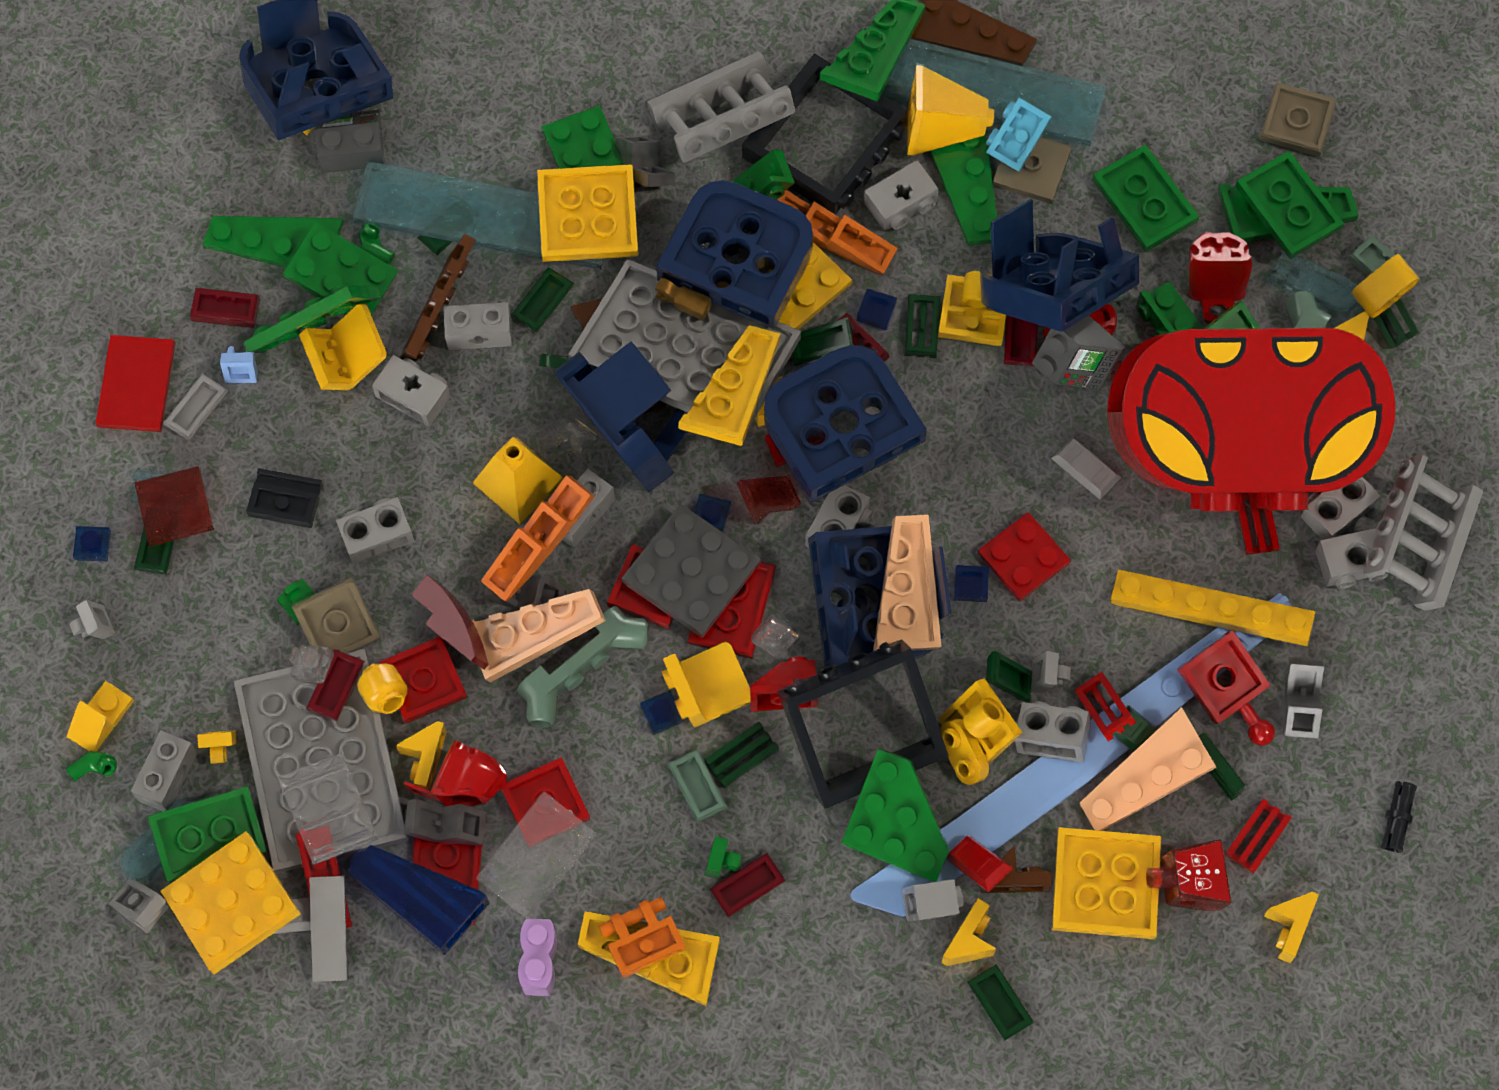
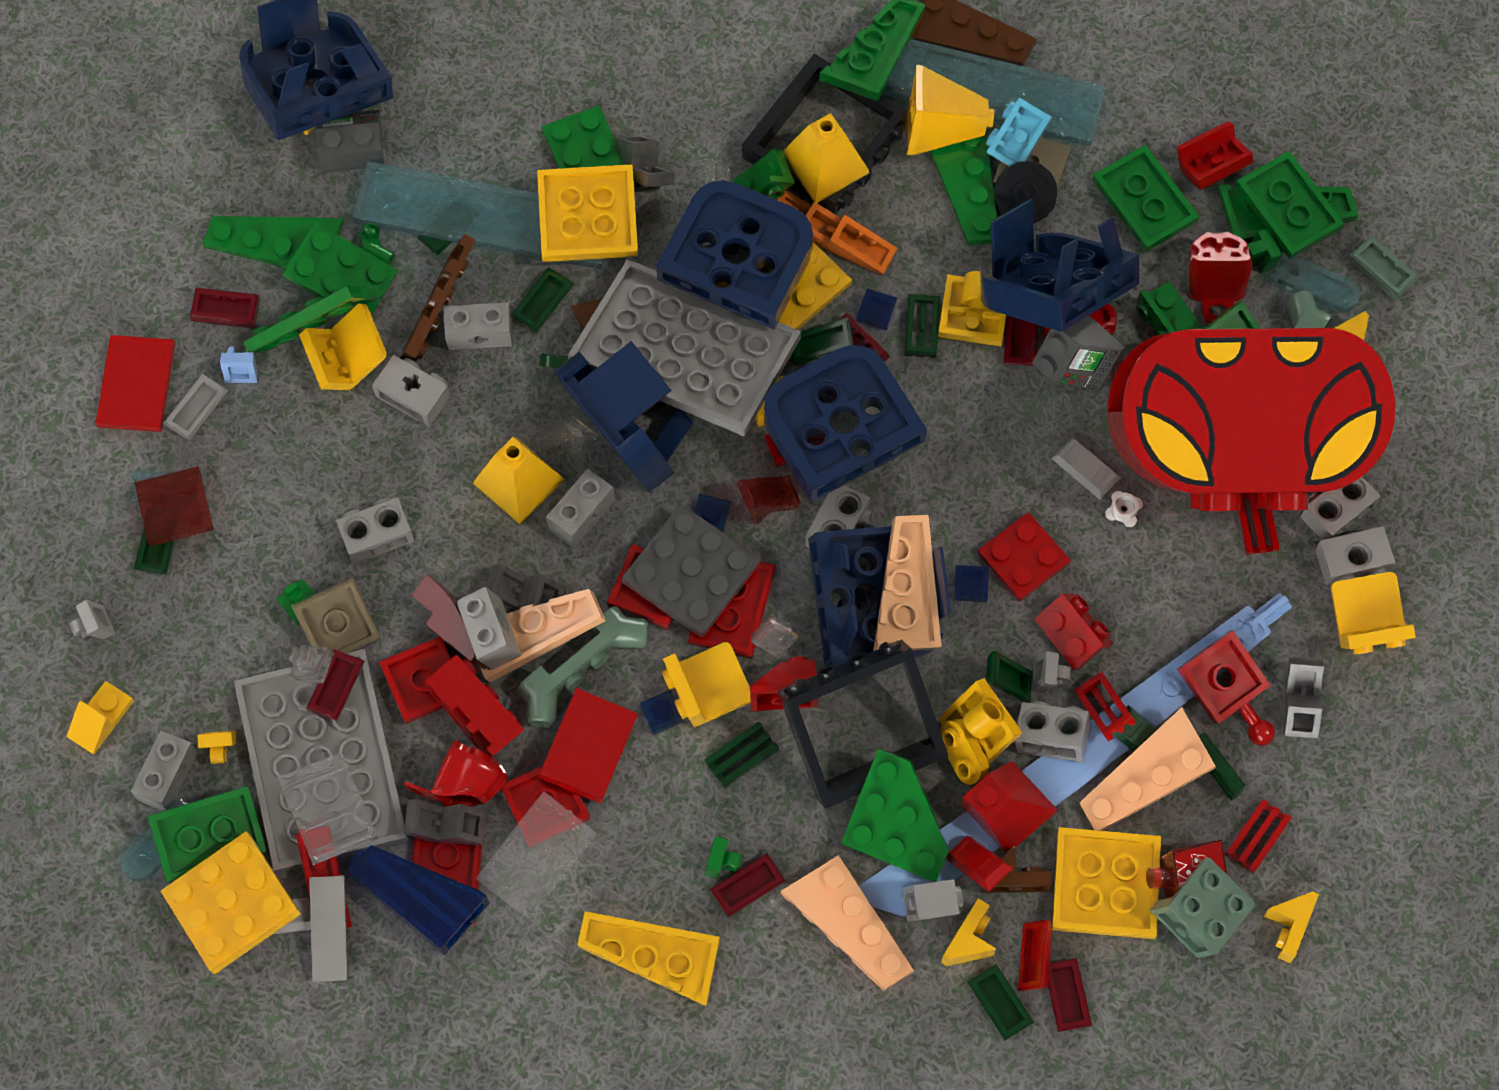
green arm [65,750,117,782] -> none
clear blue plate [73,526,111,562] -> none
light grey slope [108,877,169,933] -> none
black plate [246,468,323,528] -> none
yellow head [357,663,407,714] -> none
yellow slope [396,721,447,791] -> none
orange slope [481,475,595,601] -> none
lavender brick [518,919,557,996] -> none
orange plate [598,897,686,979] -> none
light grey fence [647,51,795,163] -> none
pearl gold bar [655,278,712,321] -> none
sand green tile [667,749,727,822] -> none
yellow wing [679,325,780,446] -> none
light grey brick [864,160,939,232] -> none
yellow plate [1111,569,1315,647] -> none
dark tan plate [1259,82,1337,157] -> none
yellow beam [1351,254,1420,318] -> none
light grey fence [1363,454,1483,611] -> none
dark green tile [1374,298,1420,349] -> none
black pin [1381,781,1417,853] -> none
none -> red wedge [423,654,525,757]
none -> light grey brick [456,587,522,670]
none -> red tile [538,688,638,804]
none -> light nougat wing [780,855,914,991]
none -> yellow slope [783,113,869,204]
none -> red slope [961,760,1058,854]
none -> black tile [994,160,1057,223]
none -> red tile [1018,919,1052,991]
none -> red bracket [1034,593,1113,670]
none -> dark red tile [1048,958,1092,1032]
none -> white plate [1105,491,1143,527]
none -> sand green bracket [1149,858,1255,958]
none -> red bracket [1177,121,1254,190]
none -> green tile [1248,228,1282,274]
none -> yellow bracket [1330,572,1416,654]

